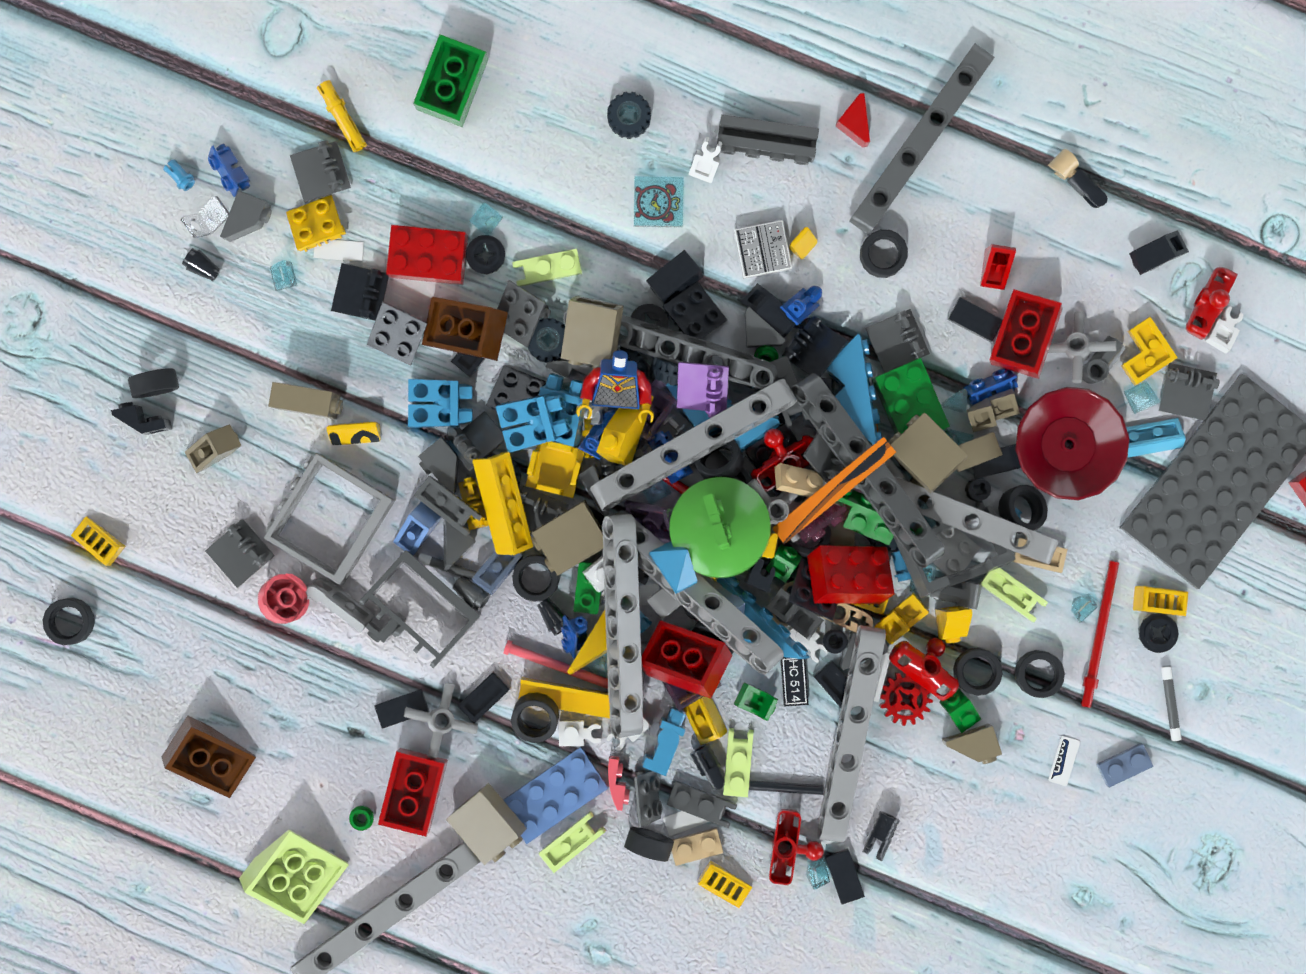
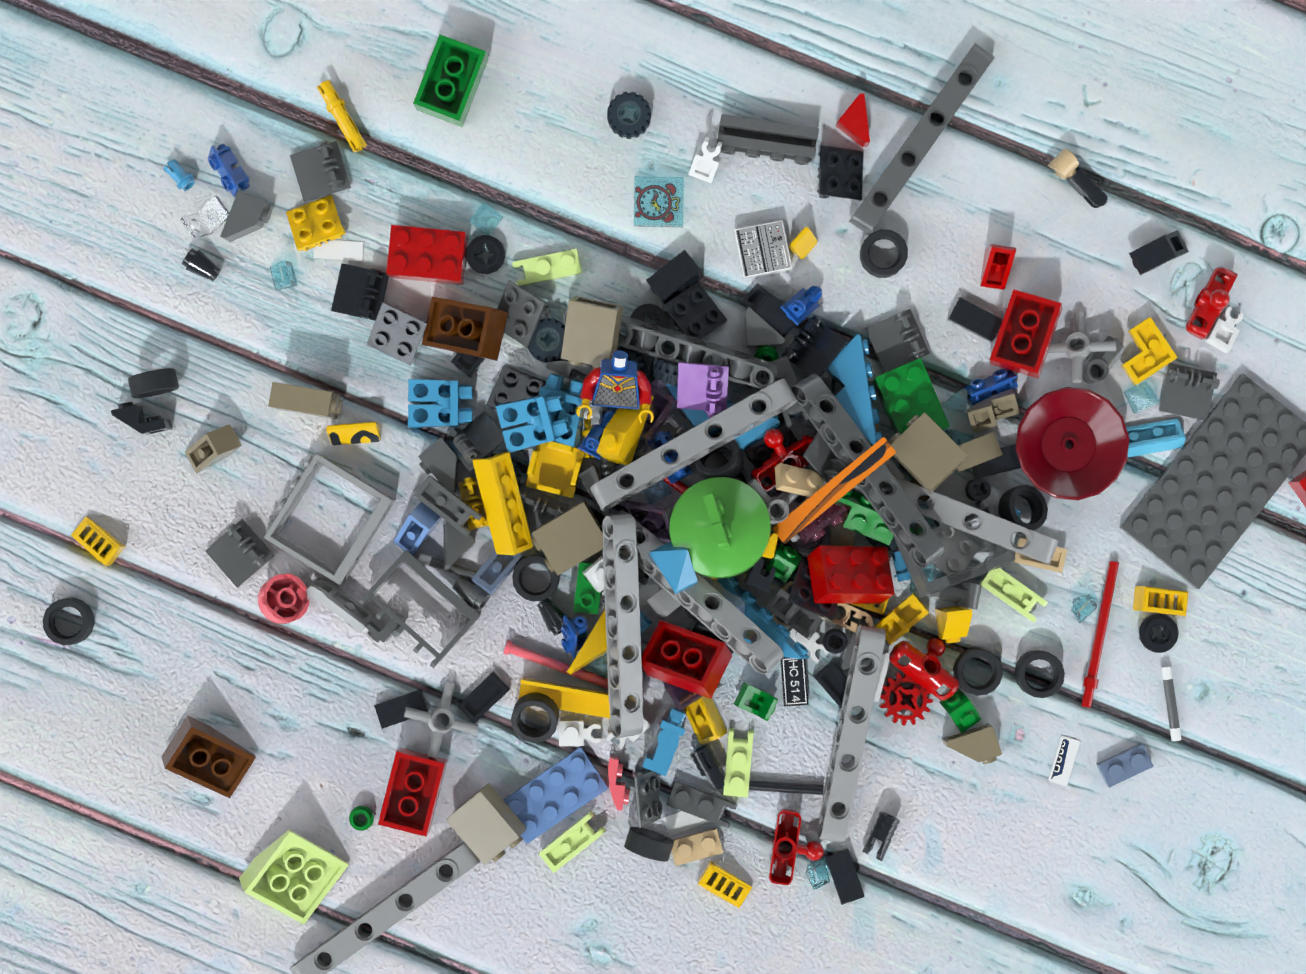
none -> black hinge [817,145,864,200]

